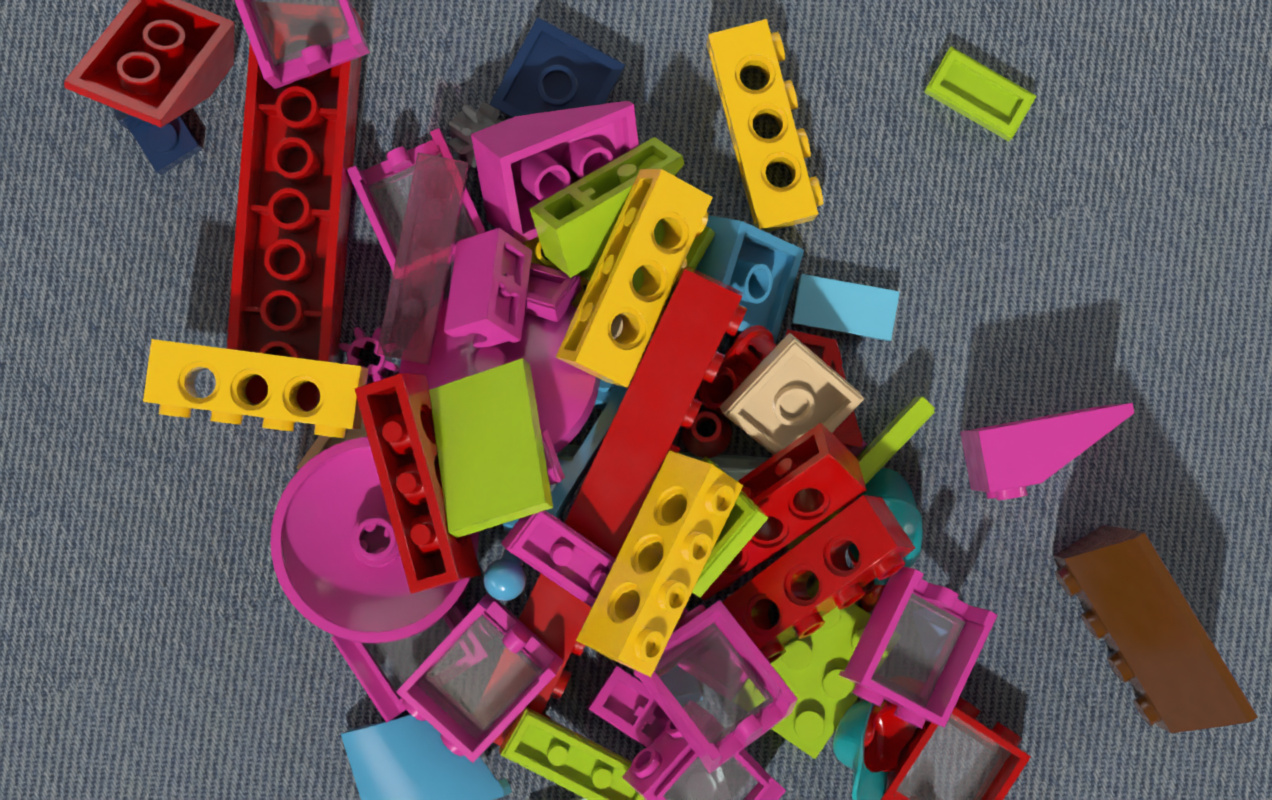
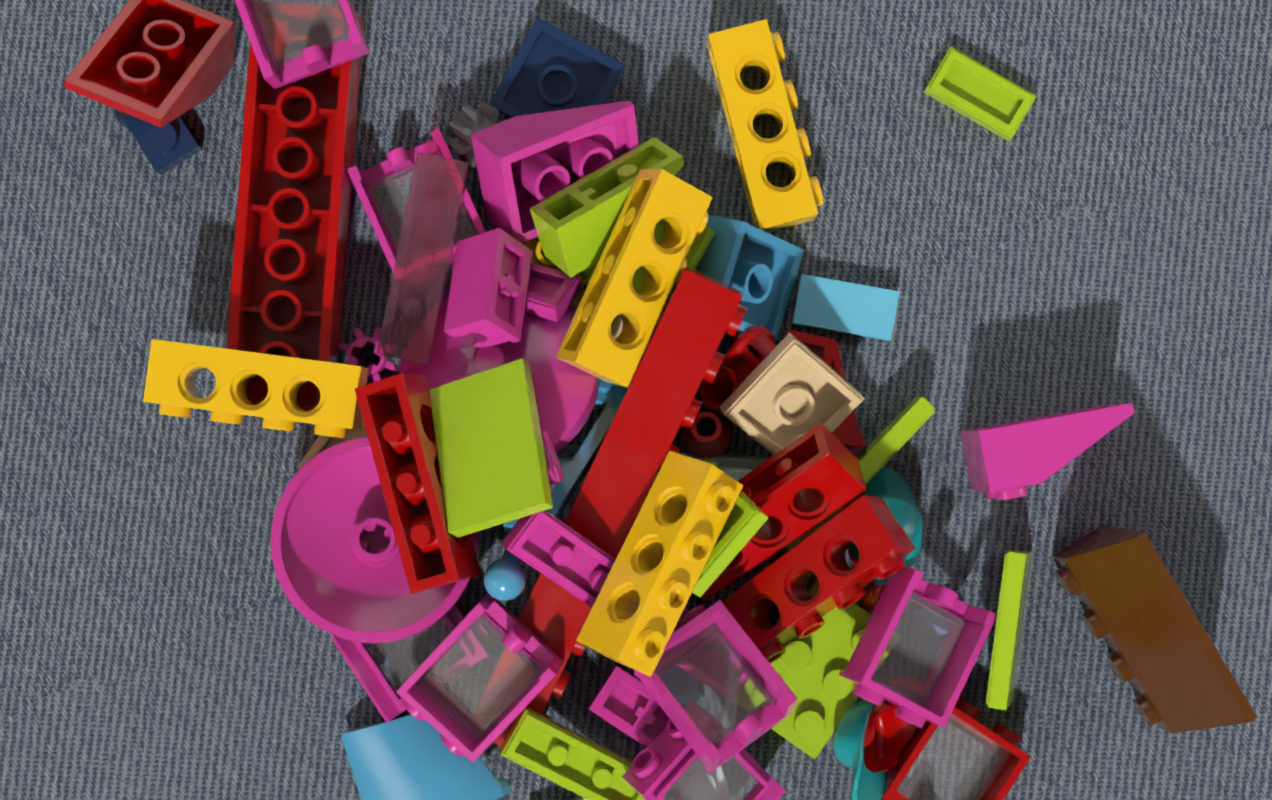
none -> lime tile [986,549,1032,710]

